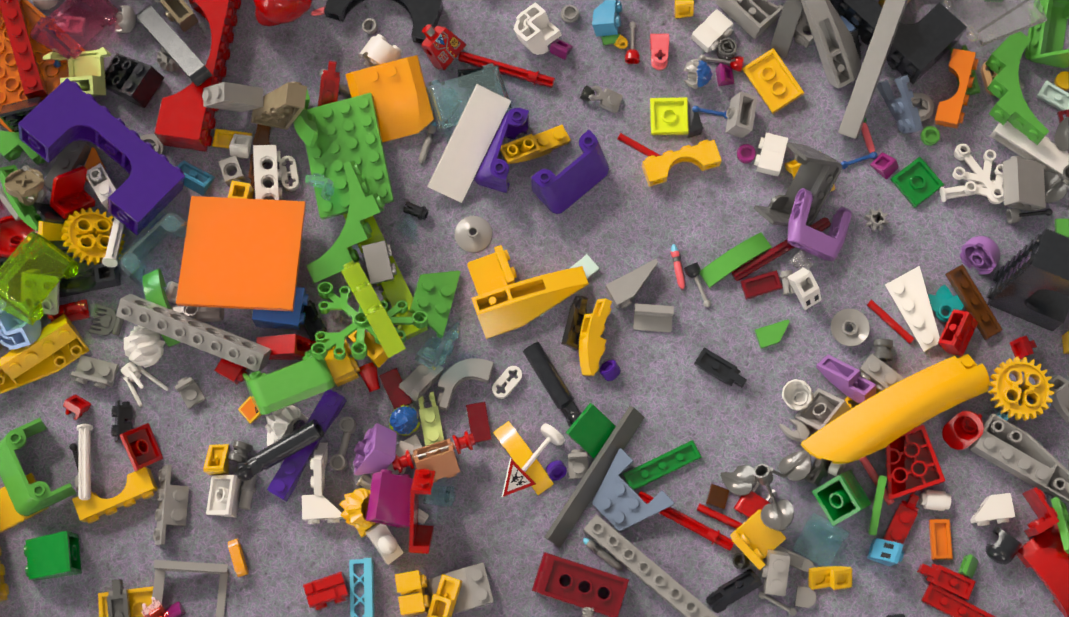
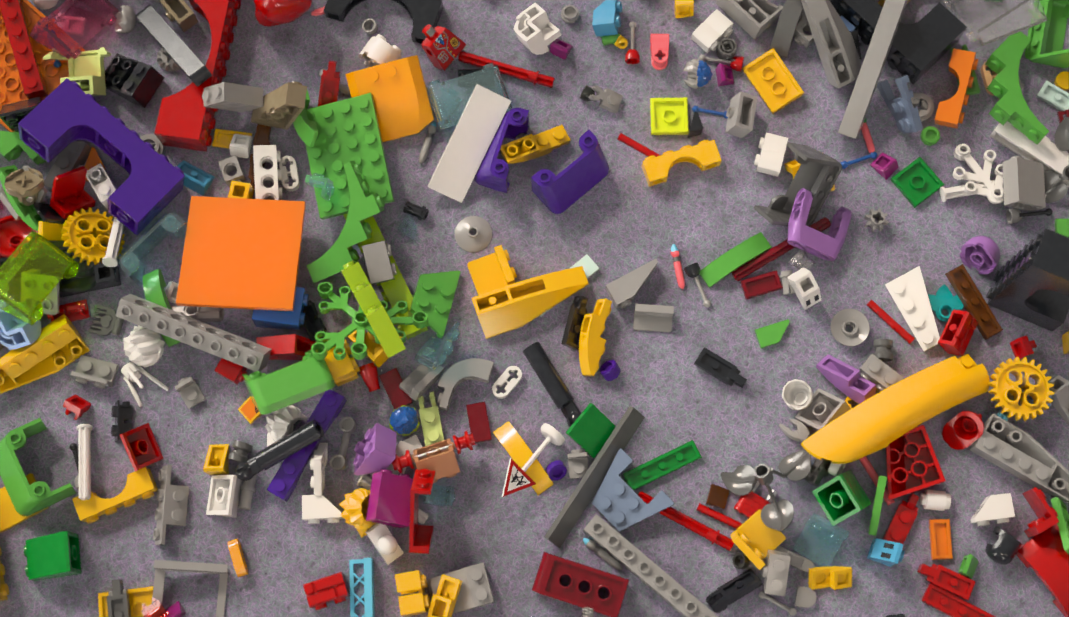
magenta tile [737,144,756,163] -> none

